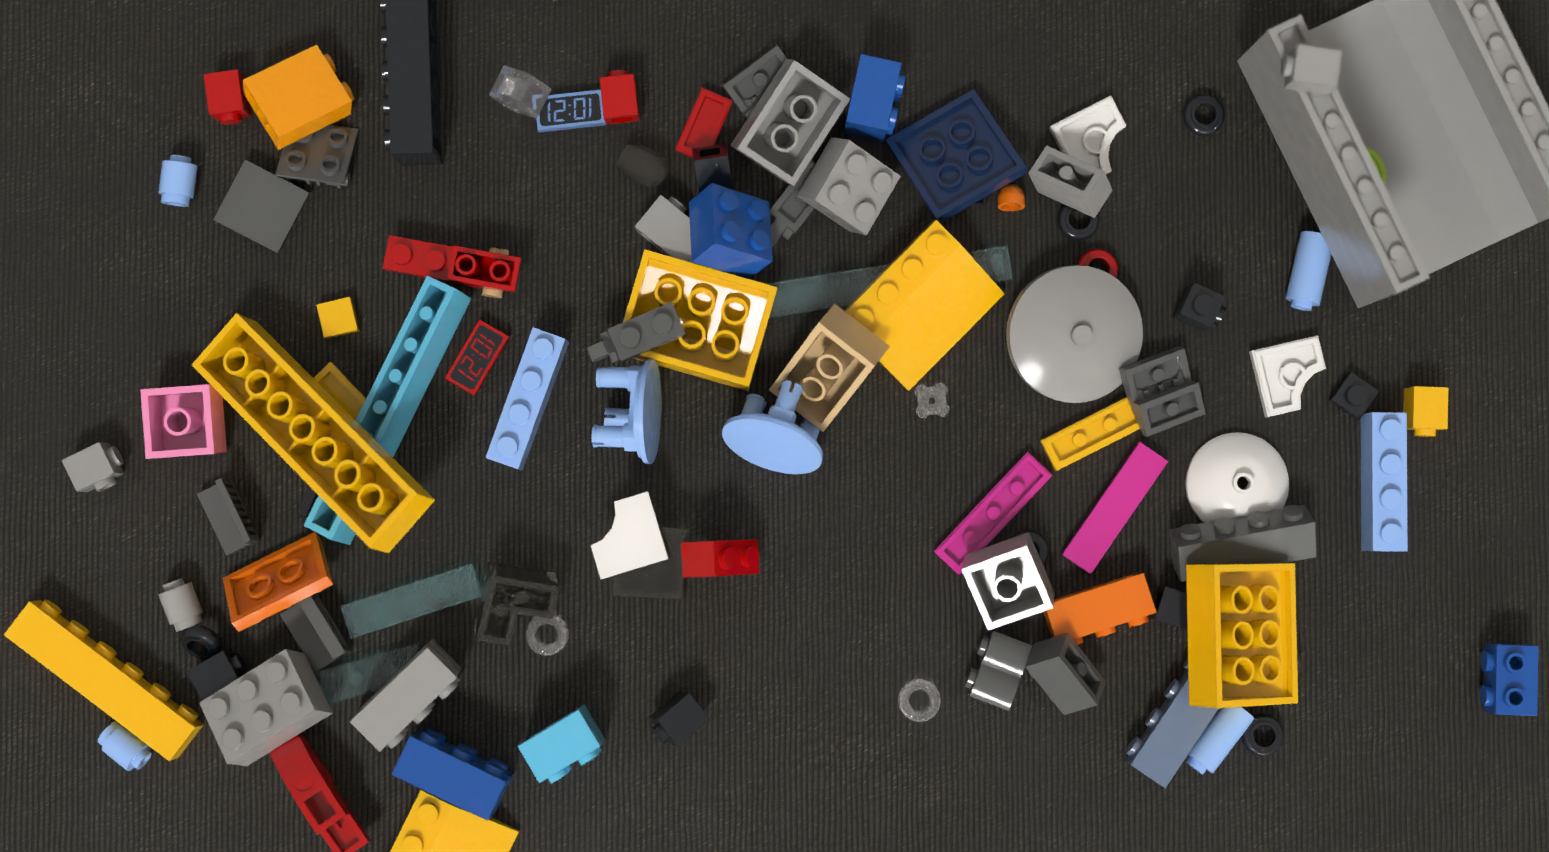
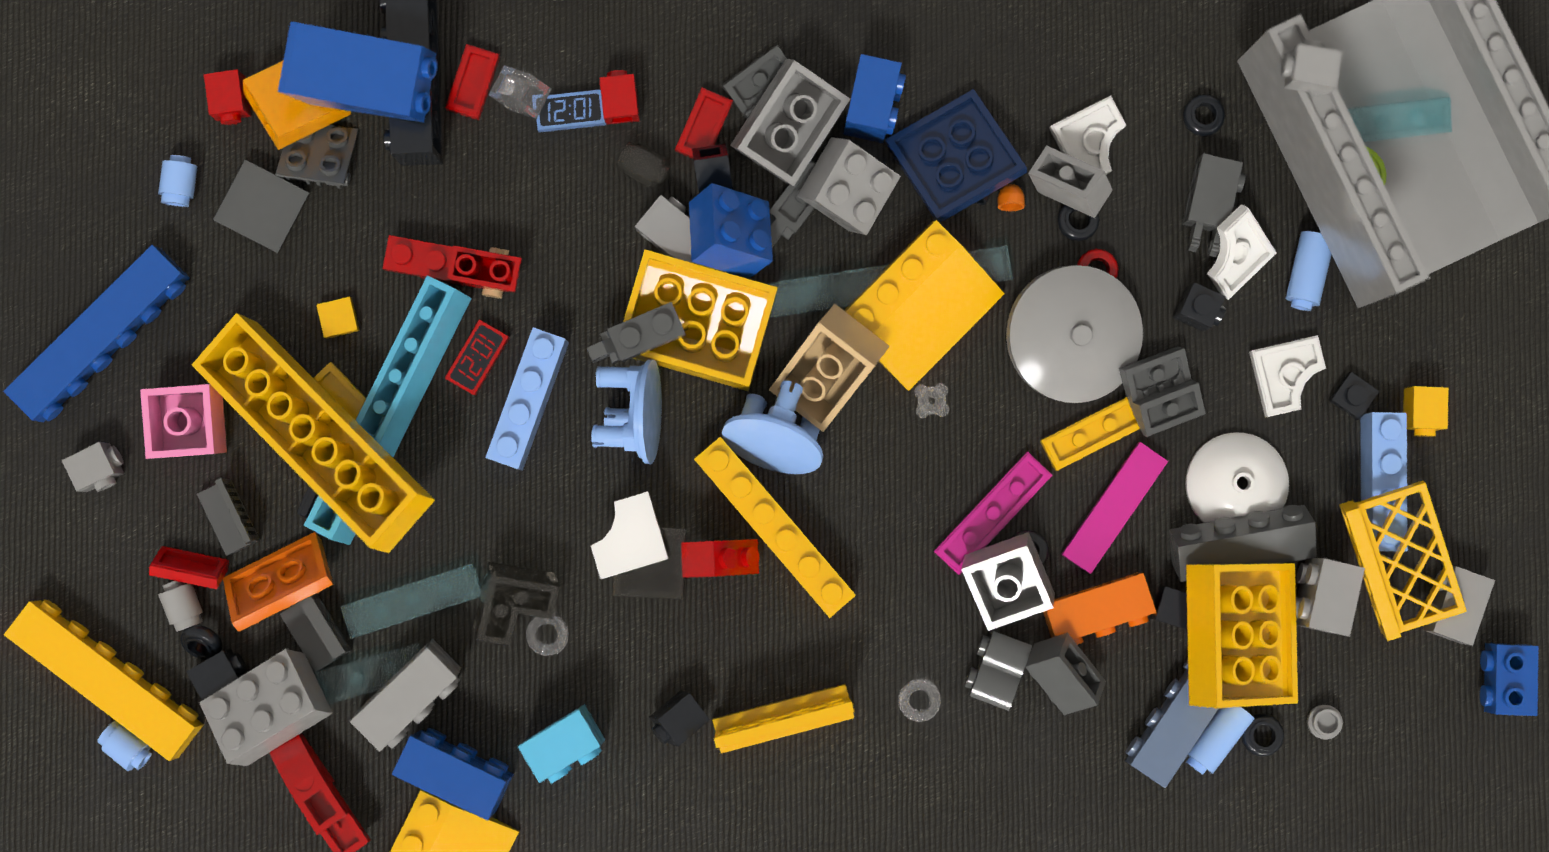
none -> blue brick [3,245,190,422]
none -> red tile [149,546,229,589]
none -> blue slope [278,22,437,123]
none -> red tile [445,44,500,120]
none -> yellow brick [694,437,856,618]
none -> yellow fence [712,684,854,753]
none -> dark grey hinge [1181,153,1246,257]
none -> white tile [1207,204,1277,300]
none -> light grey brick [1296,558,1365,637]
none -> light grey plate [1307,705,1343,740]
none -> yellow fence [1339,481,1467,641]
none -> clear light blue tile [1347,97,1452,142]
none -> light grey brick [1423,566,1495,646]

